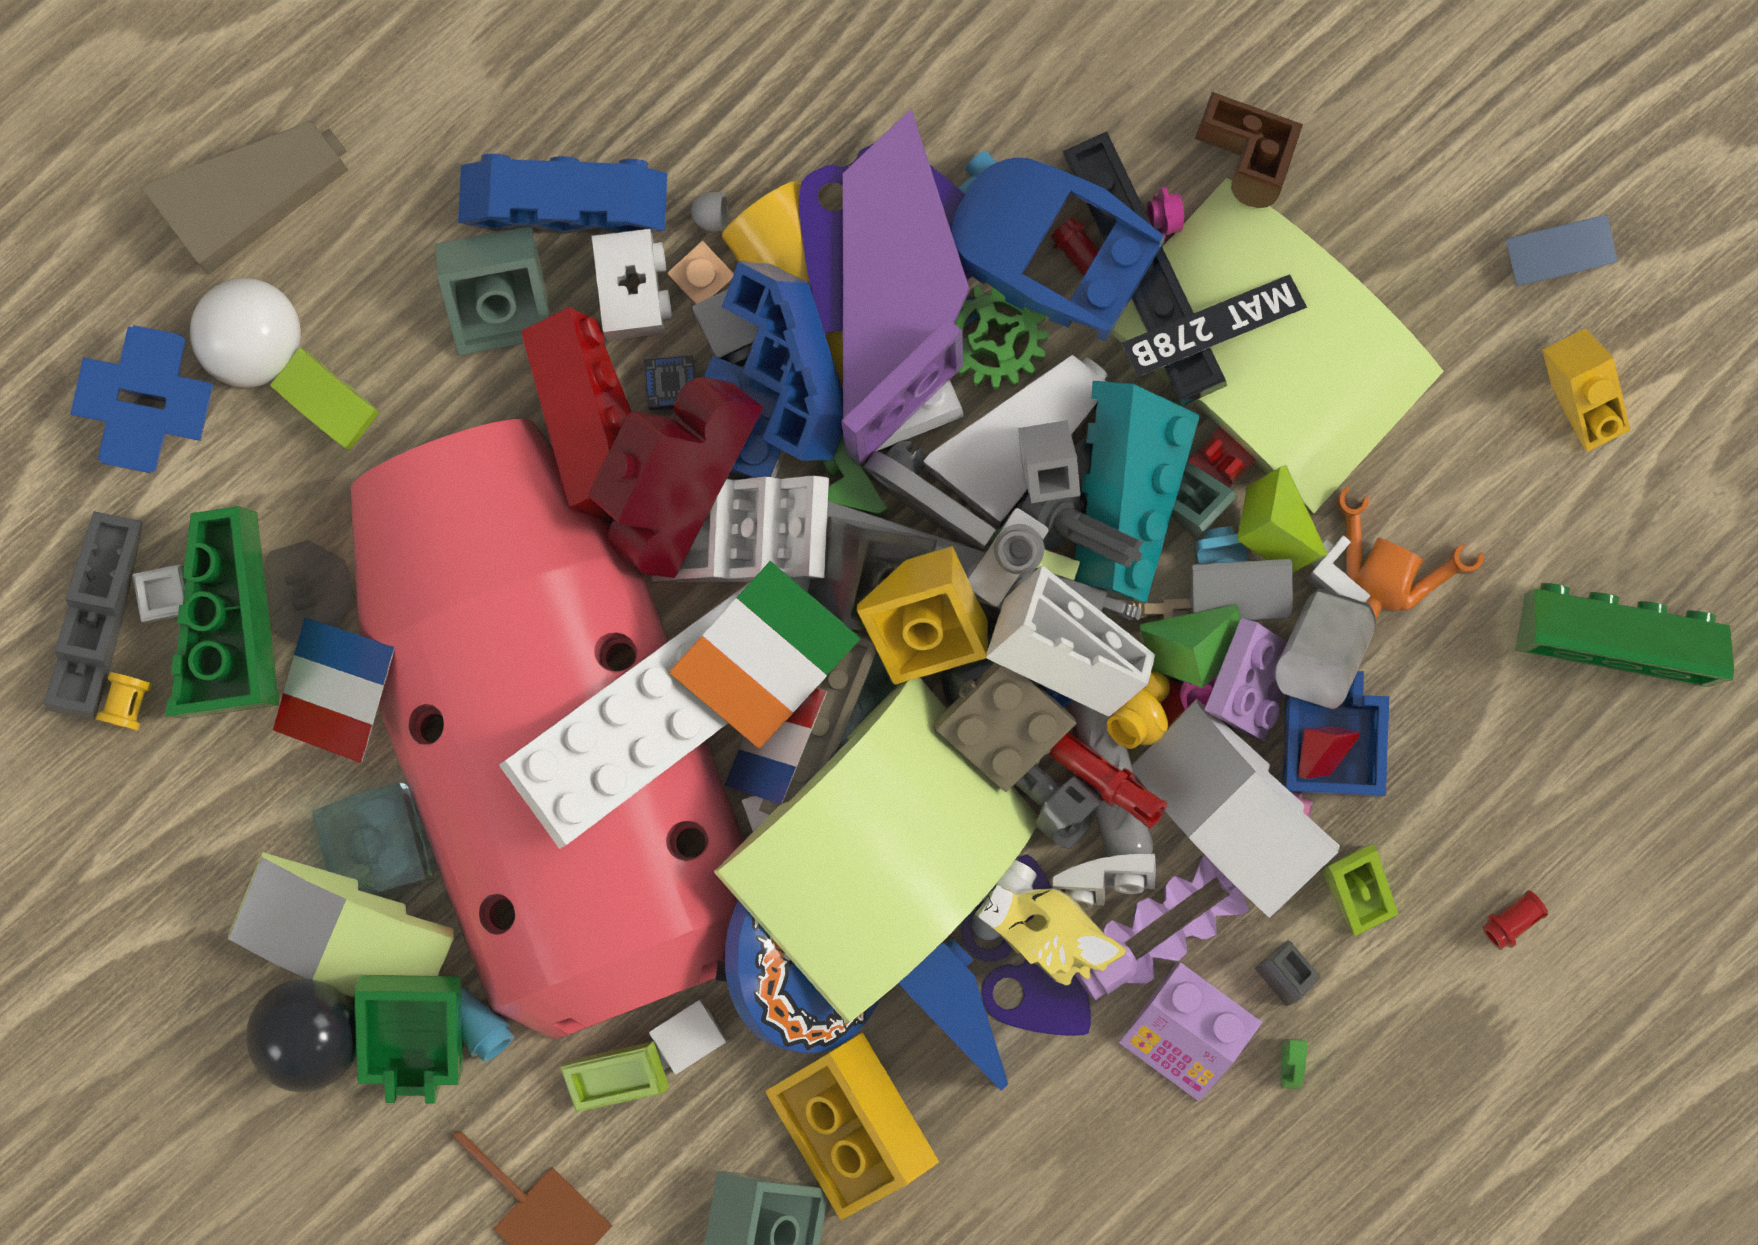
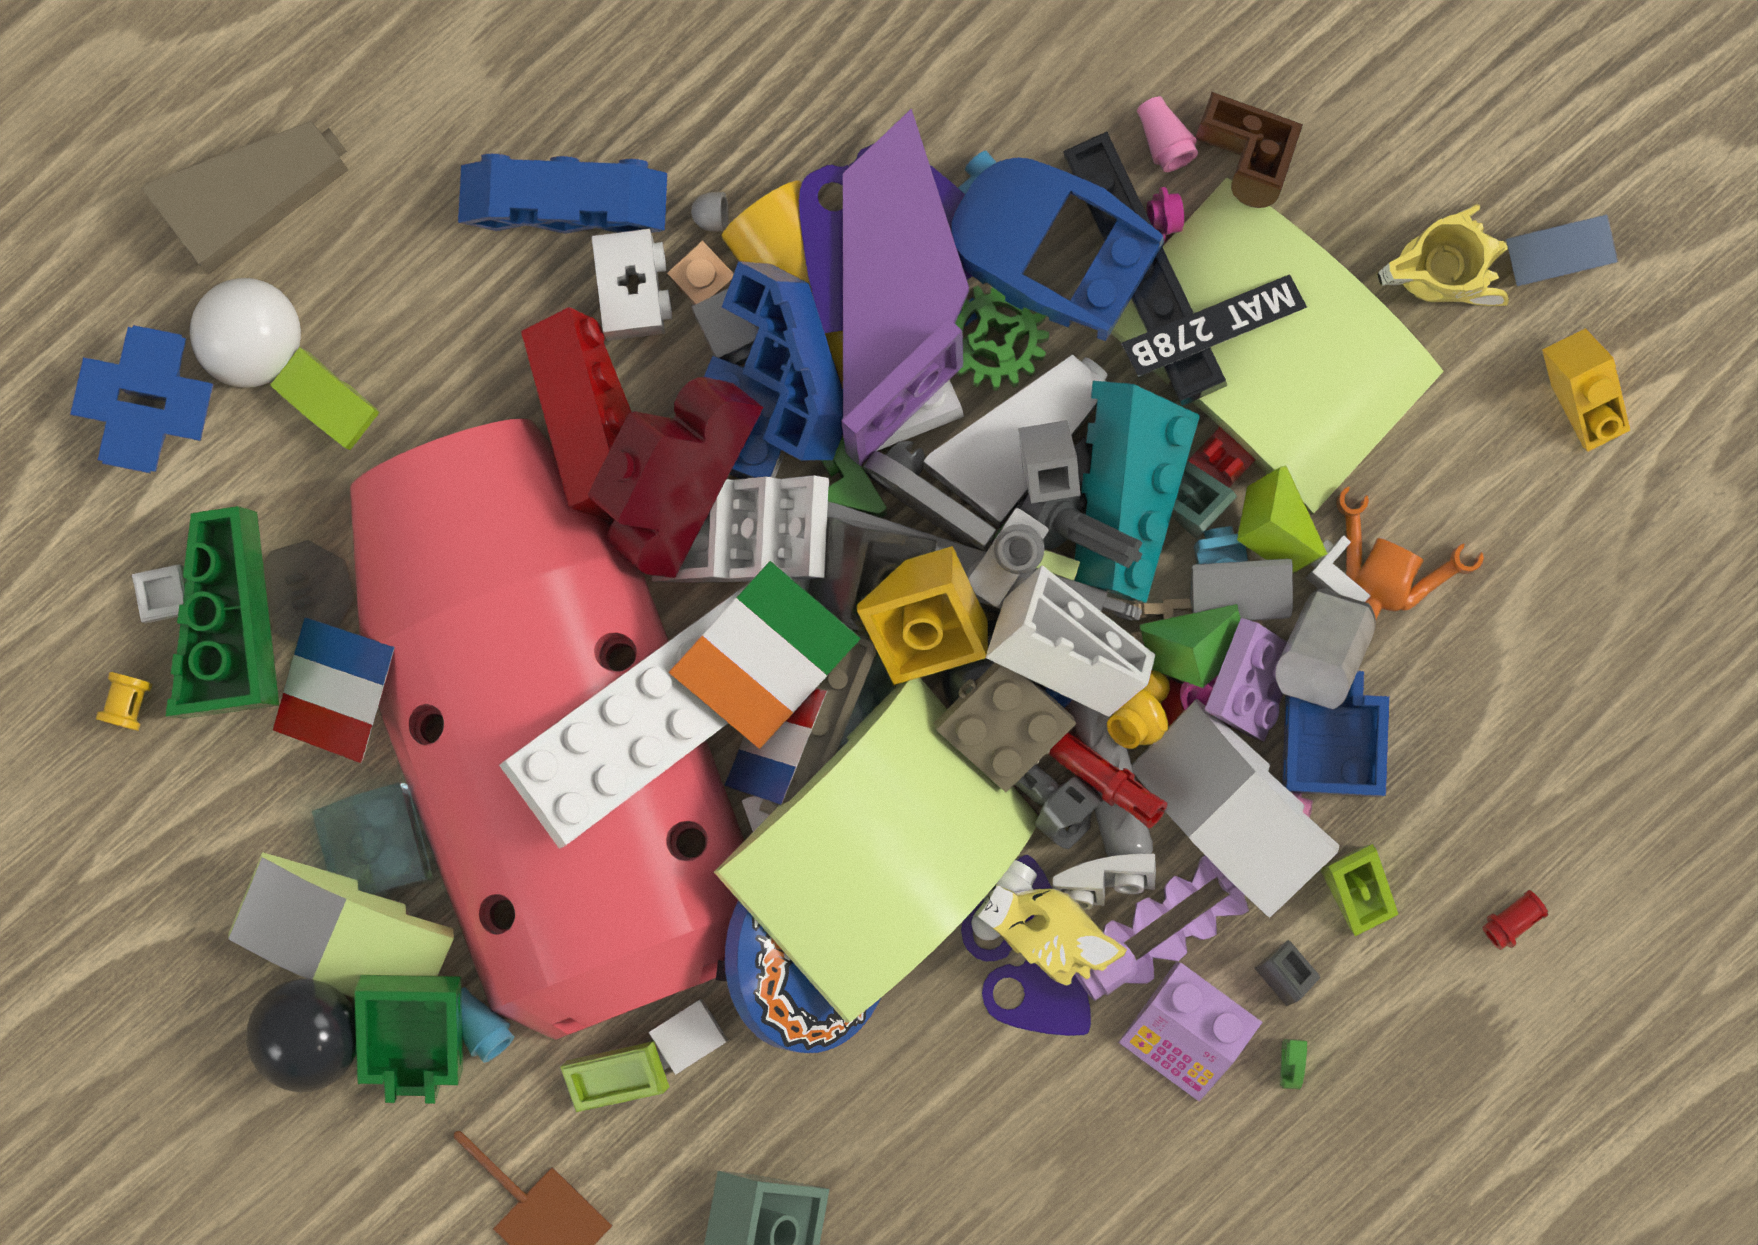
dark grey slope [44,511,143,720] -> none
sand green slope [436,226,550,356] -> none
tile [644,355,695,410] -> none
yellow slope [765,1032,939,1221] -> none
blue slope [898,938,1008,1091] -> none
red pin [1050,217,1099,276] -> none
red slope [1298,726,1360,779] -> none
green slope [1515,583,1734,687] -> none
none -> bright pink cone [1137,96,1198,172]
none -> light yellow piece [1377,203,1509,306]

